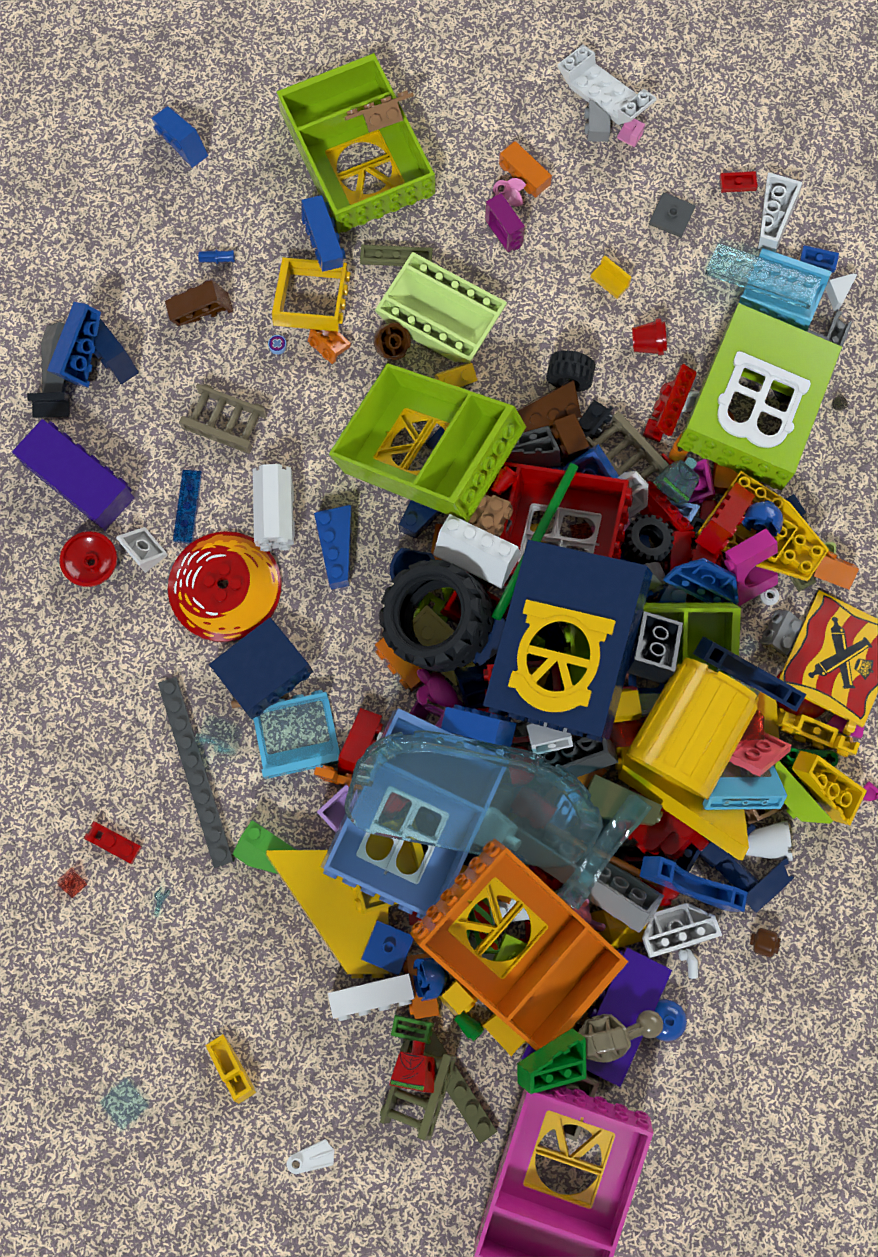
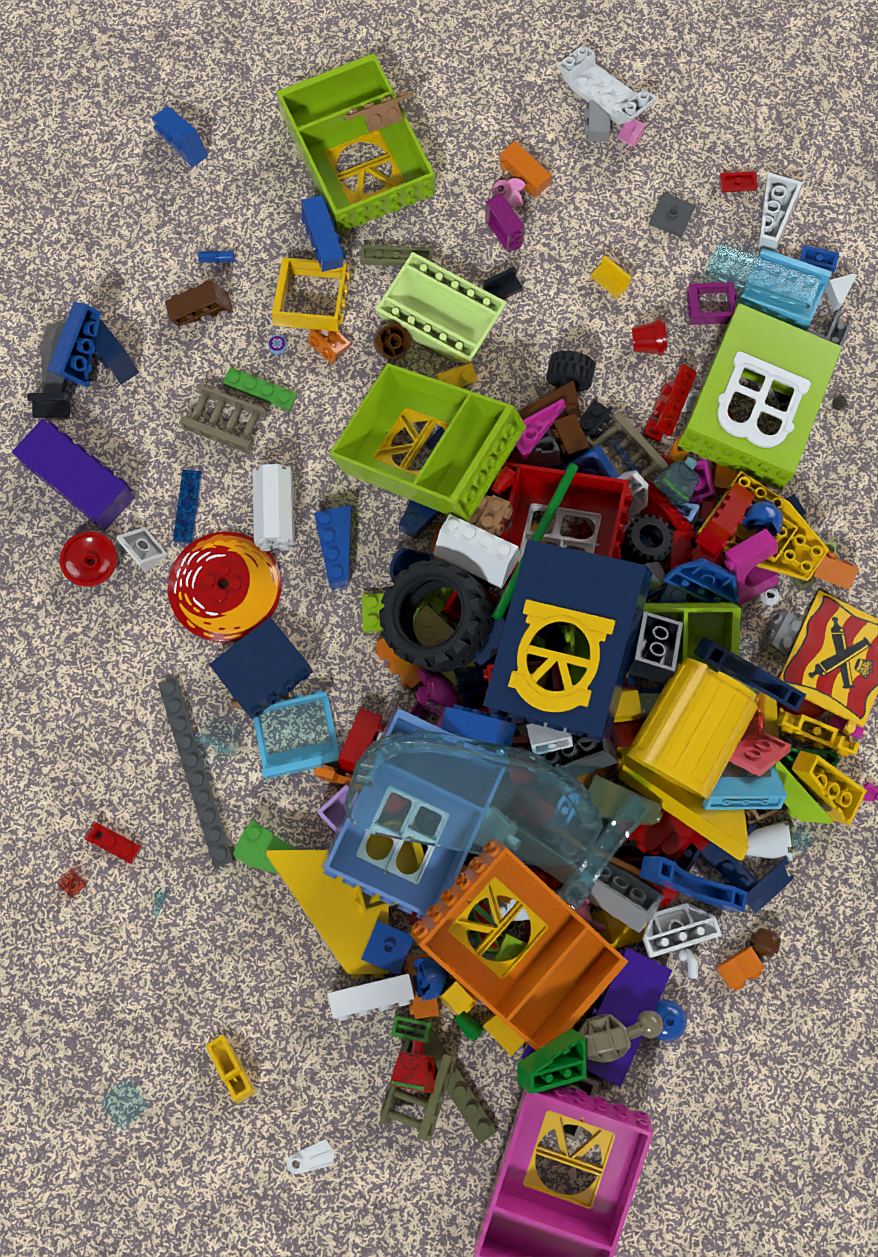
none -> bright green plate [223,367,297,411]
none -> lime plate [362,593,384,633]
none -> black panel [483,266,523,300]
none -> dark pink wing [515,399,566,460]
none -> blue piece [609,437,642,474]
none -> magenta window [686,282,737,325]
none -> orange brick [715,946,765,991]
none -> clear light blue tile [791,831,812,851]

